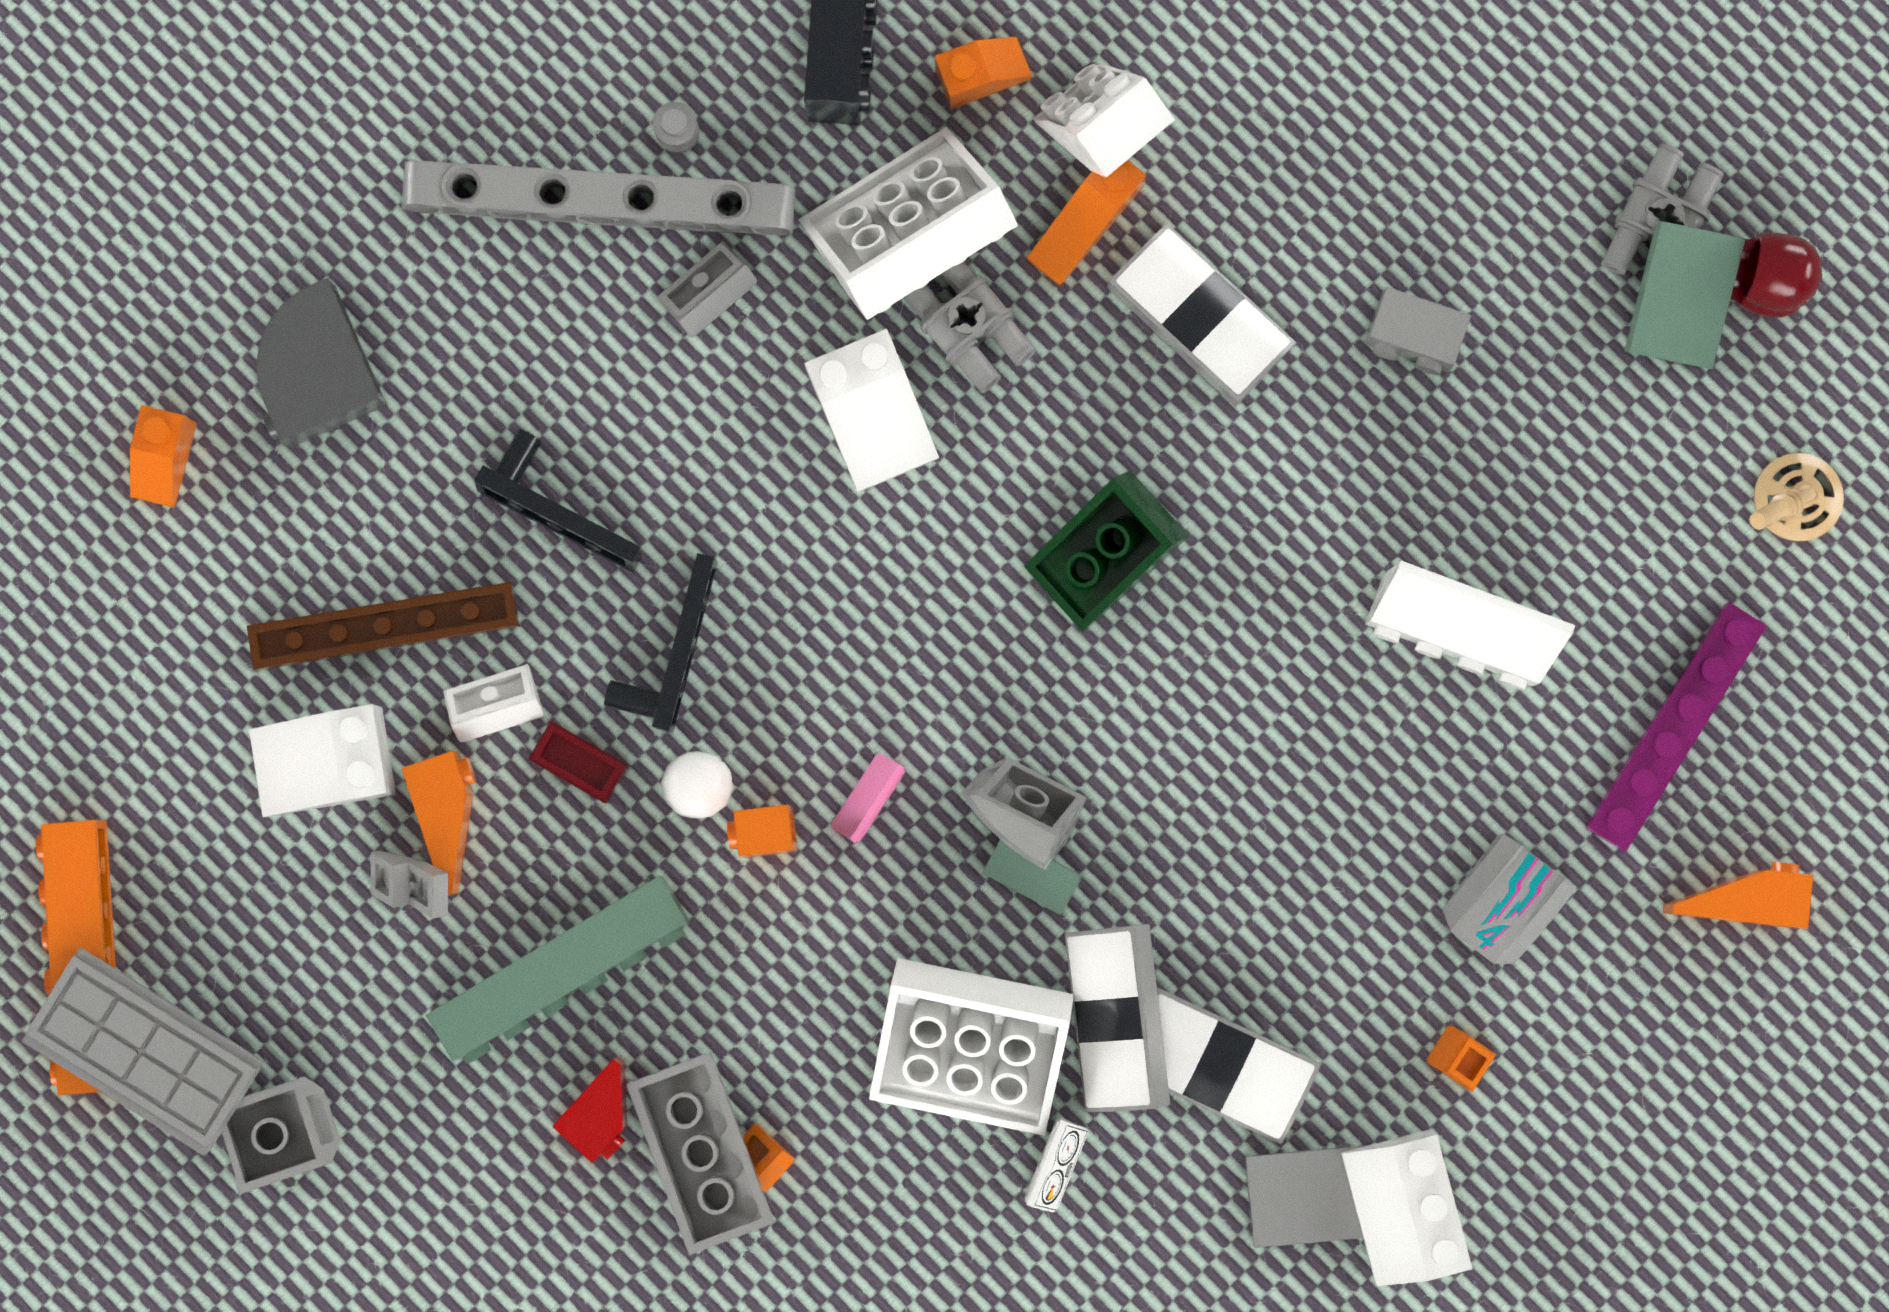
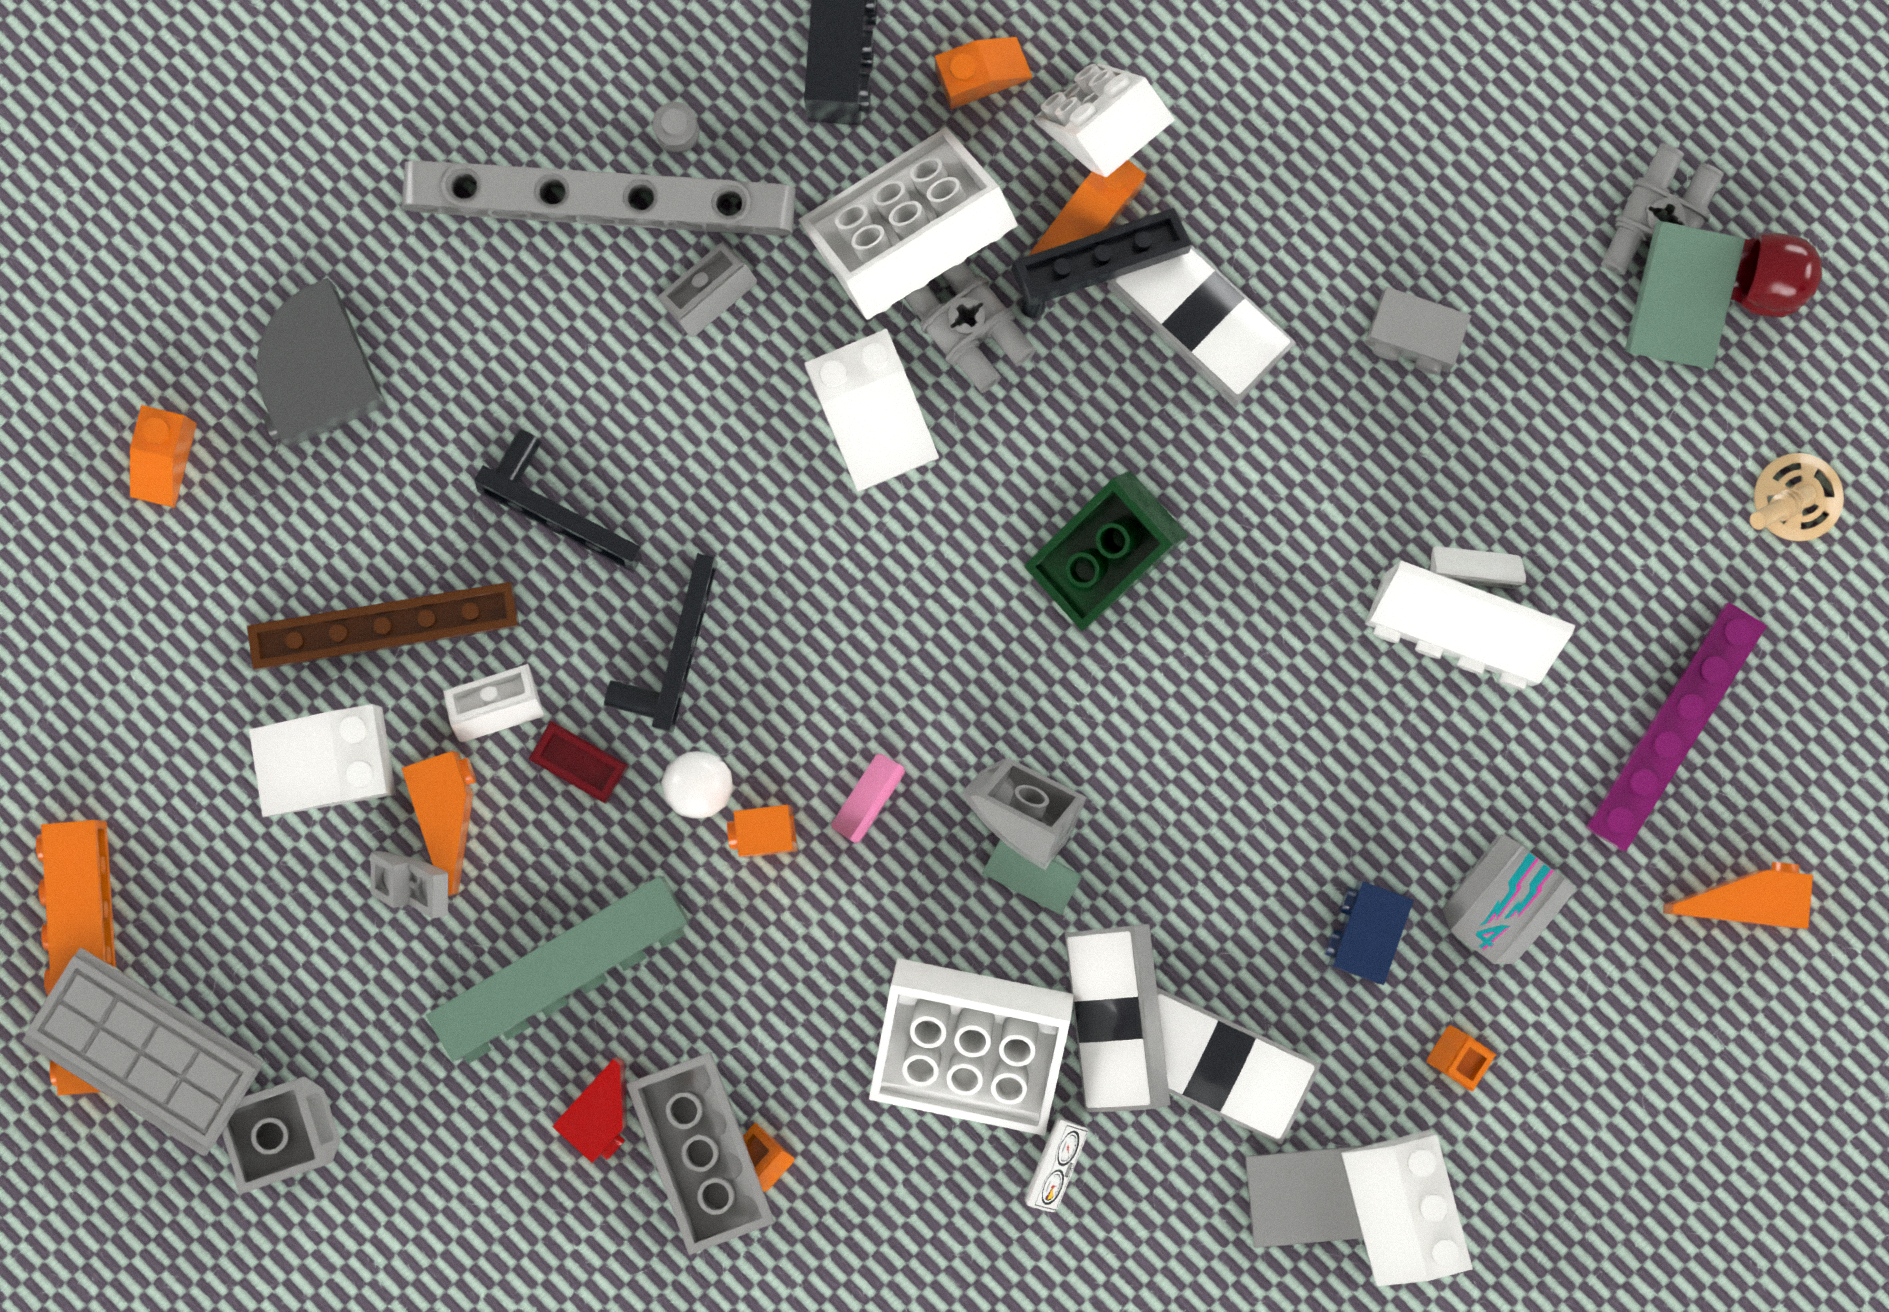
none -> black piece [1011,208,1192,318]
none -> dark blue piece [1324,881,1414,985]
none -> white slope [1430,546,1526,589]

